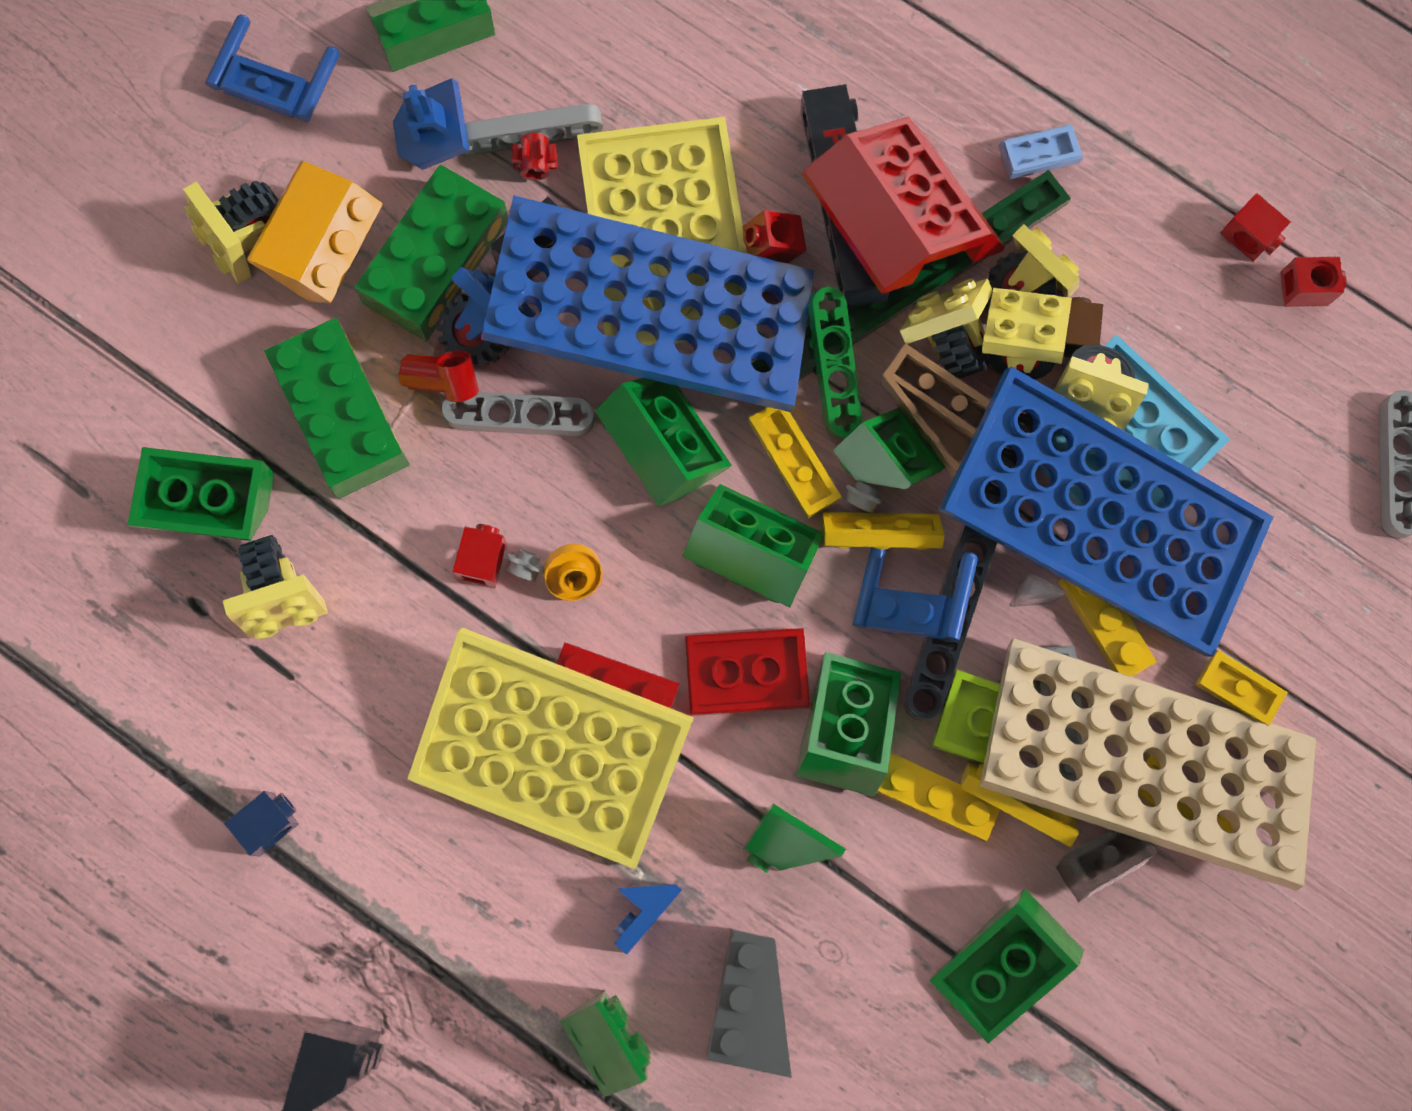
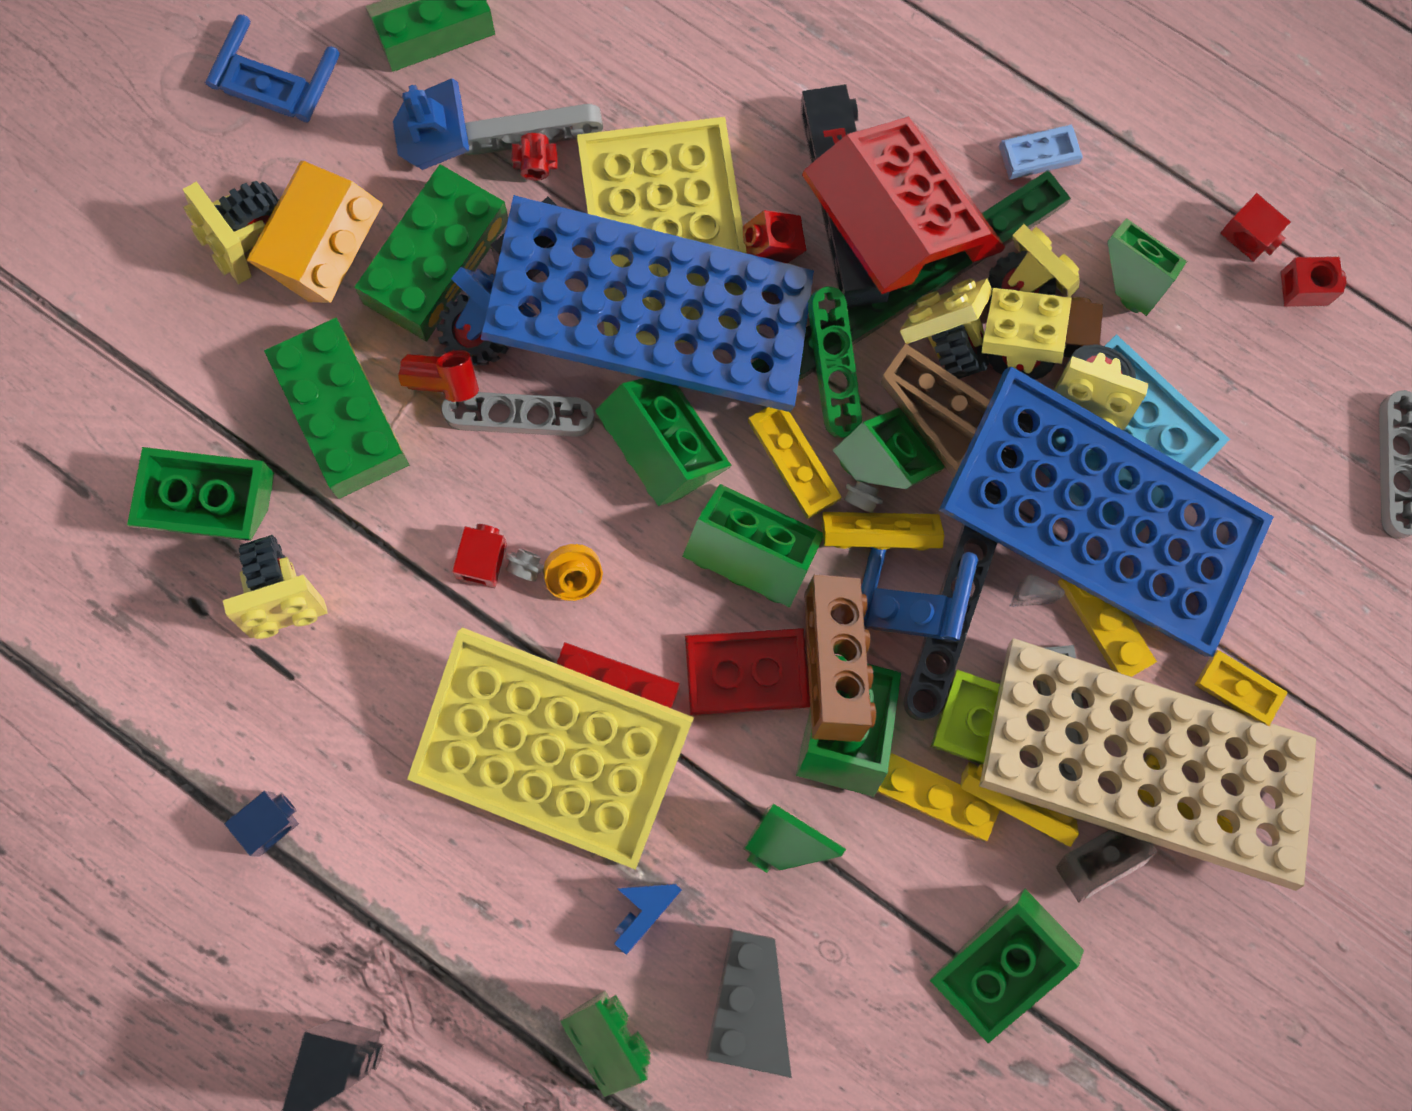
none -> brick [804,574,876,742]
none -> green slope [1107,218,1187,316]

